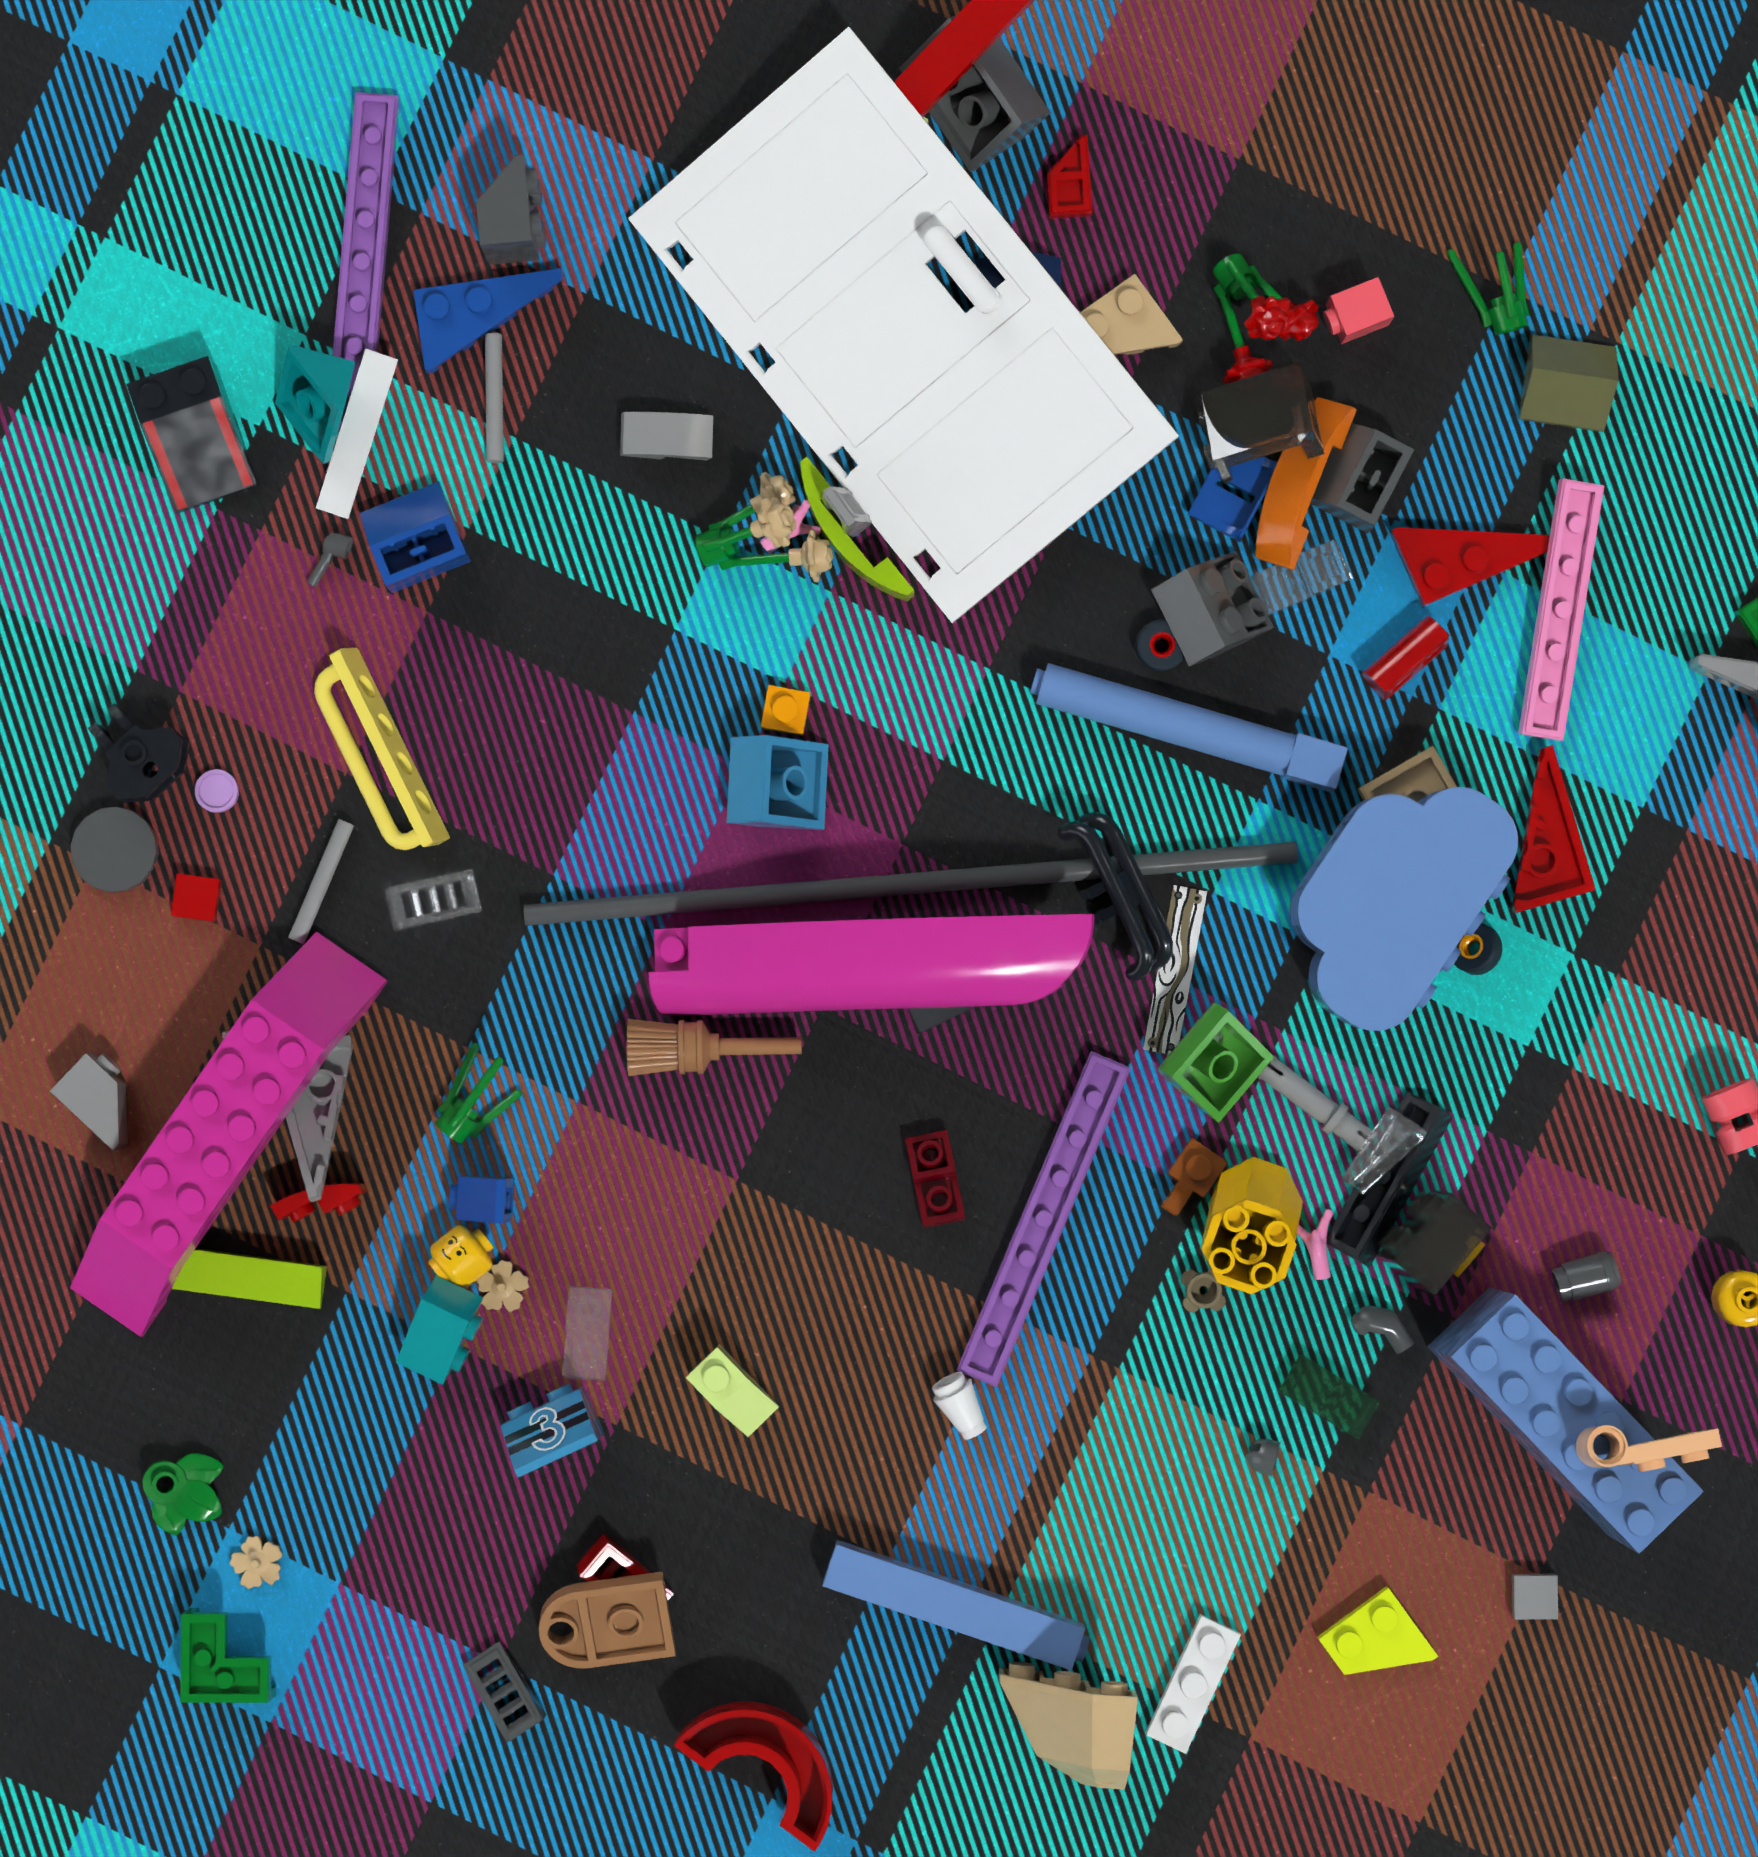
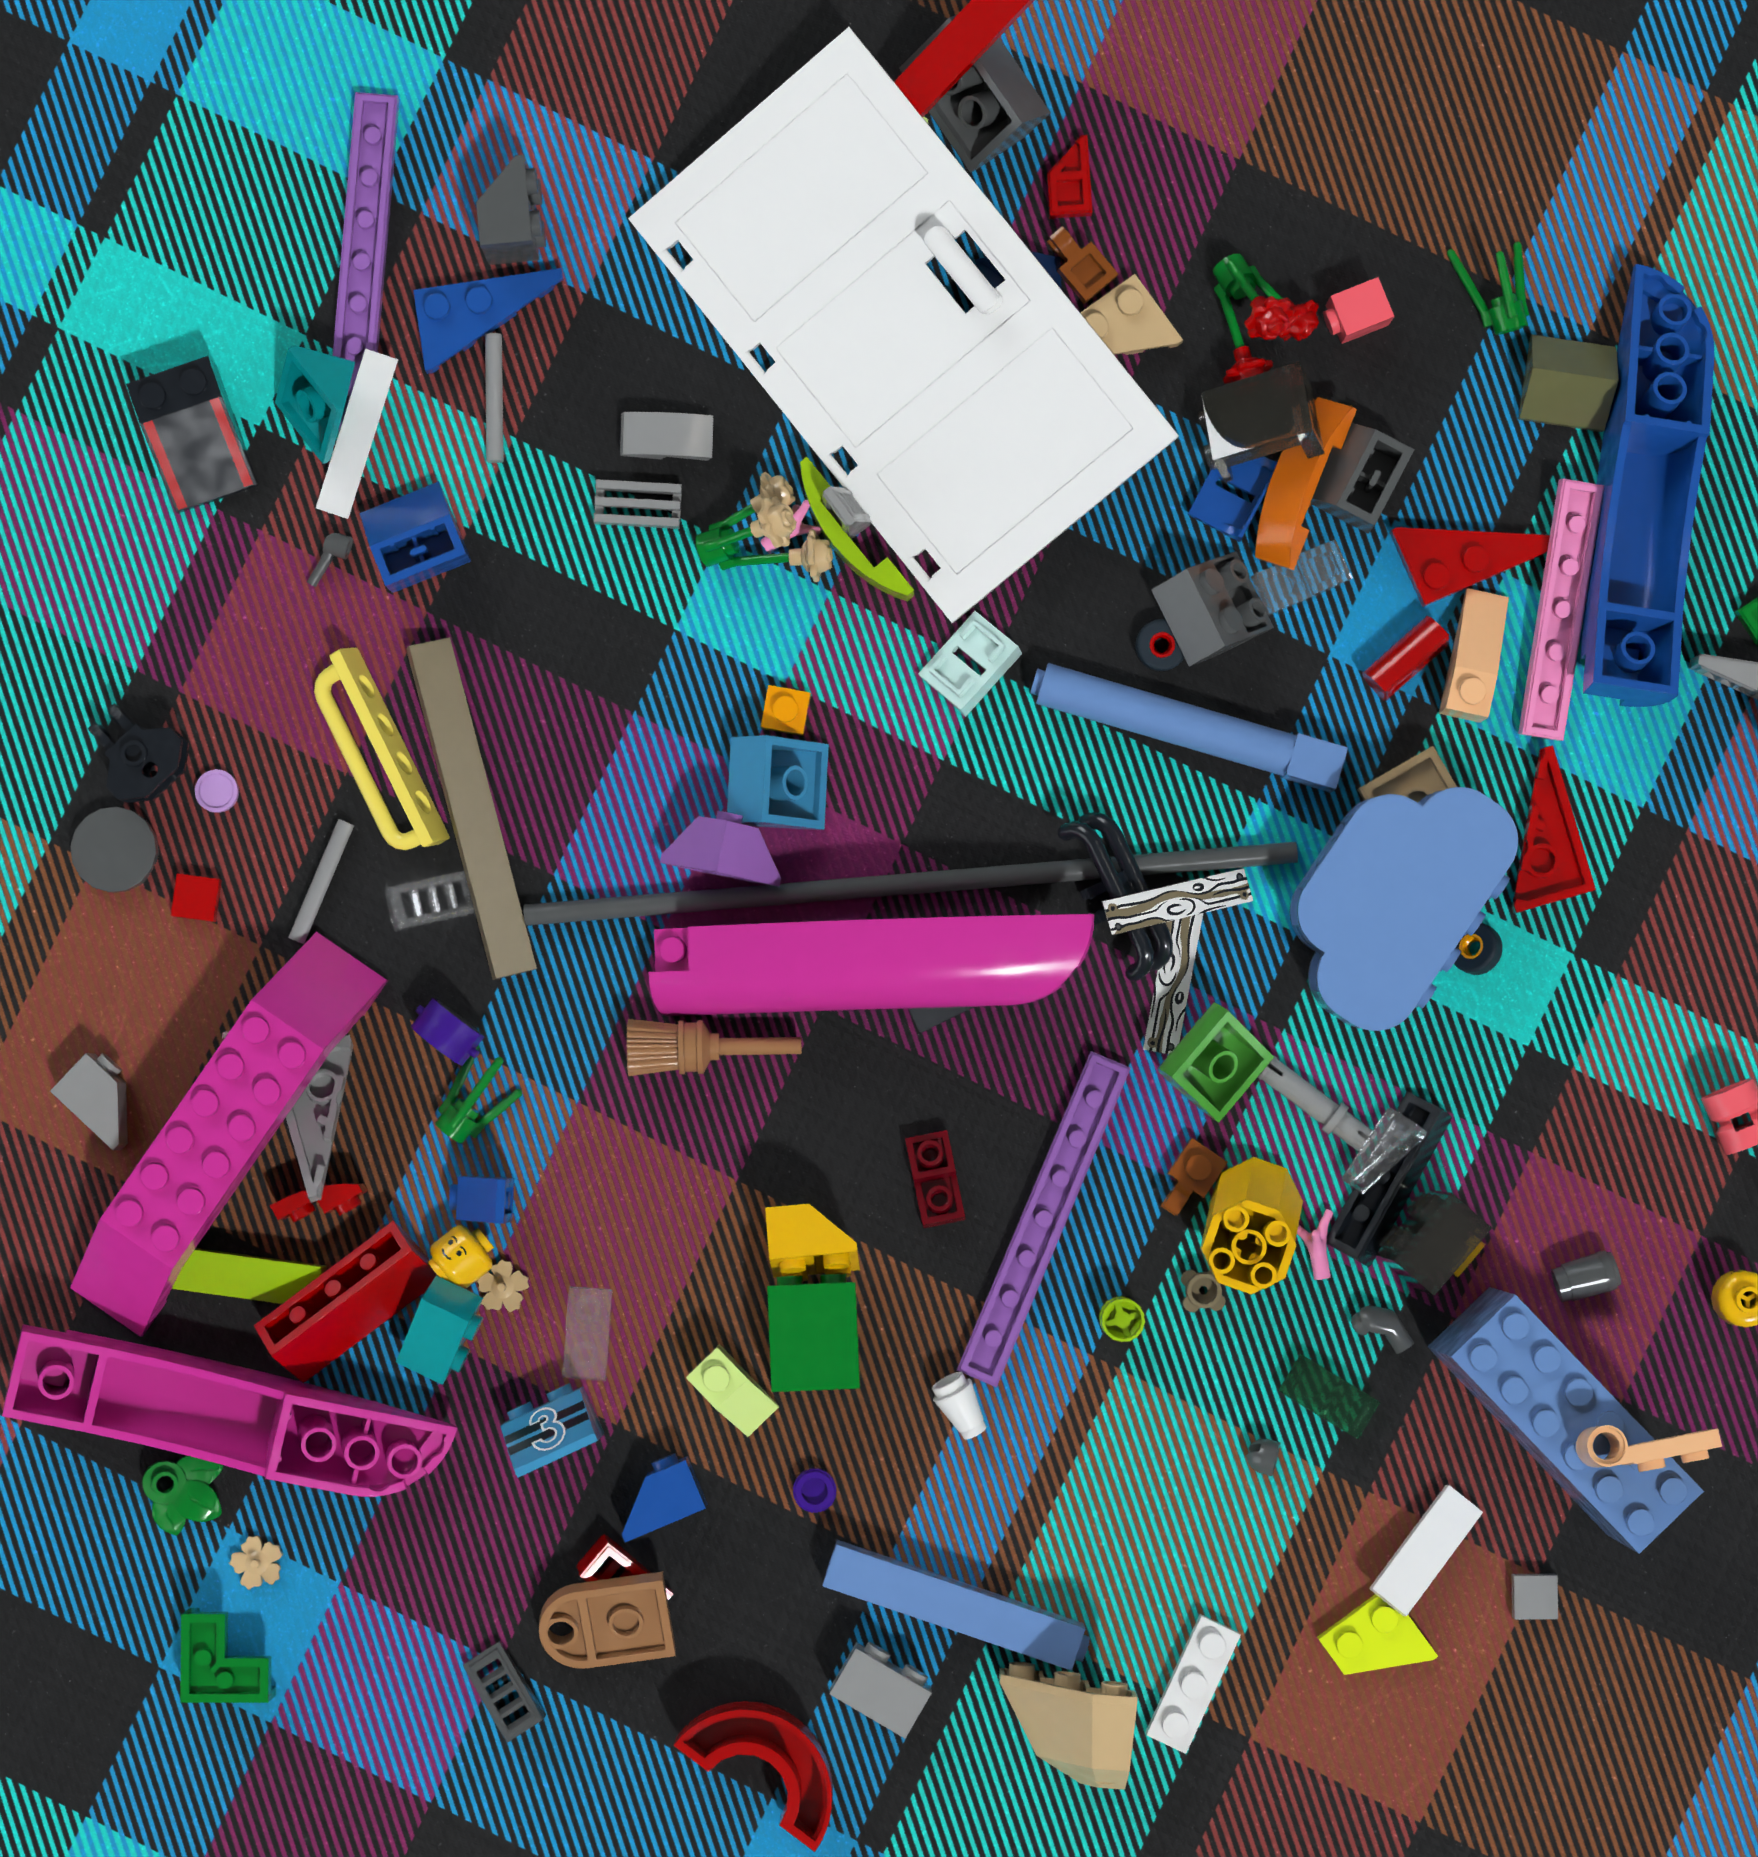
none -> dark pink slope [2,1324,457,1497]
none -> red brick [253,1220,438,1383]
none -> dark tan tile [406,637,537,980]
none -> dark purple piece [410,998,484,1066]
none -> light grey tile [593,479,682,529]
none -> blue slope [622,1453,708,1542]
none -> medium lavender slope [660,811,781,887]
none -> yellow slope [765,1204,860,1281]
none -> green slope [767,1274,861,1392]
none -> dark purple tile [793,1468,837,1513]
none -> light grey brick [829,1642,932,1739]
none -> light aqua piece [918,611,1022,717]
none -> dark orange plate [1046,226,1118,304]
none -> lime wheel [1099,1296,1145,1342]
none -> sticker [1102,868,1253,935]
none -> white tile [1369,1485,1483,1616]
none -> light nougat slope [1438,588,1509,723]
none -> blue slope [1580,264,1714,707]

